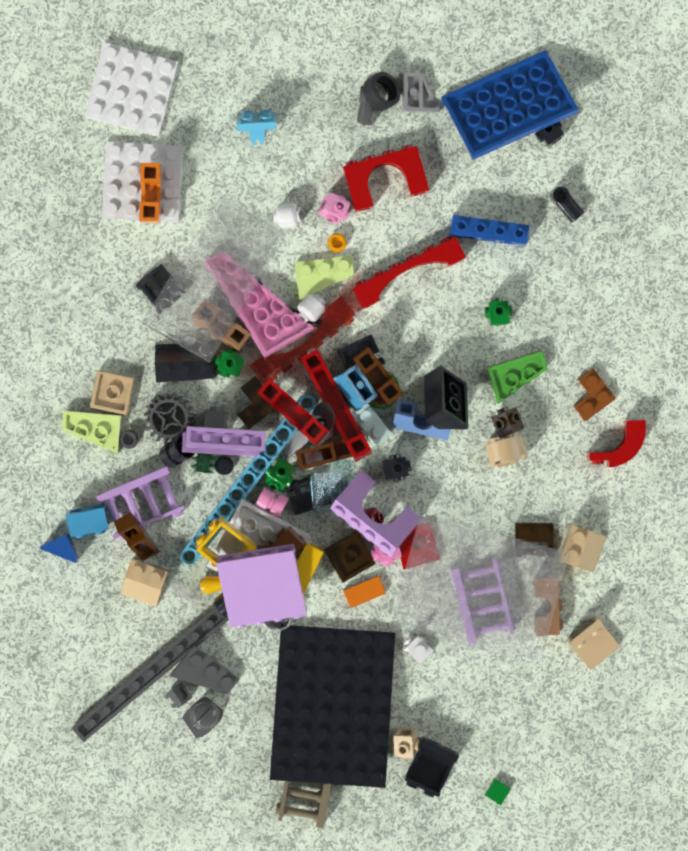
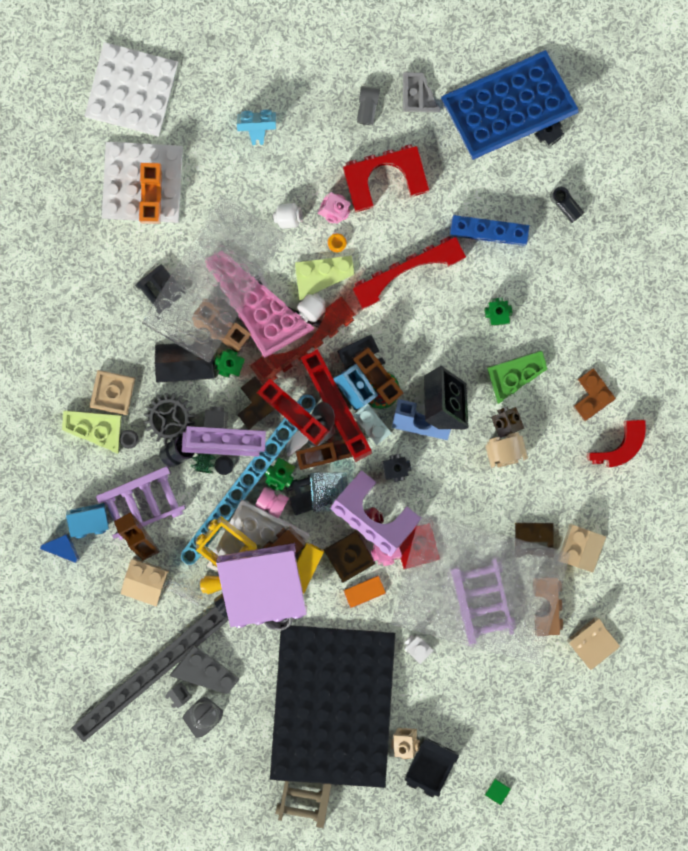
black tyre [363,72,401,111] -> none

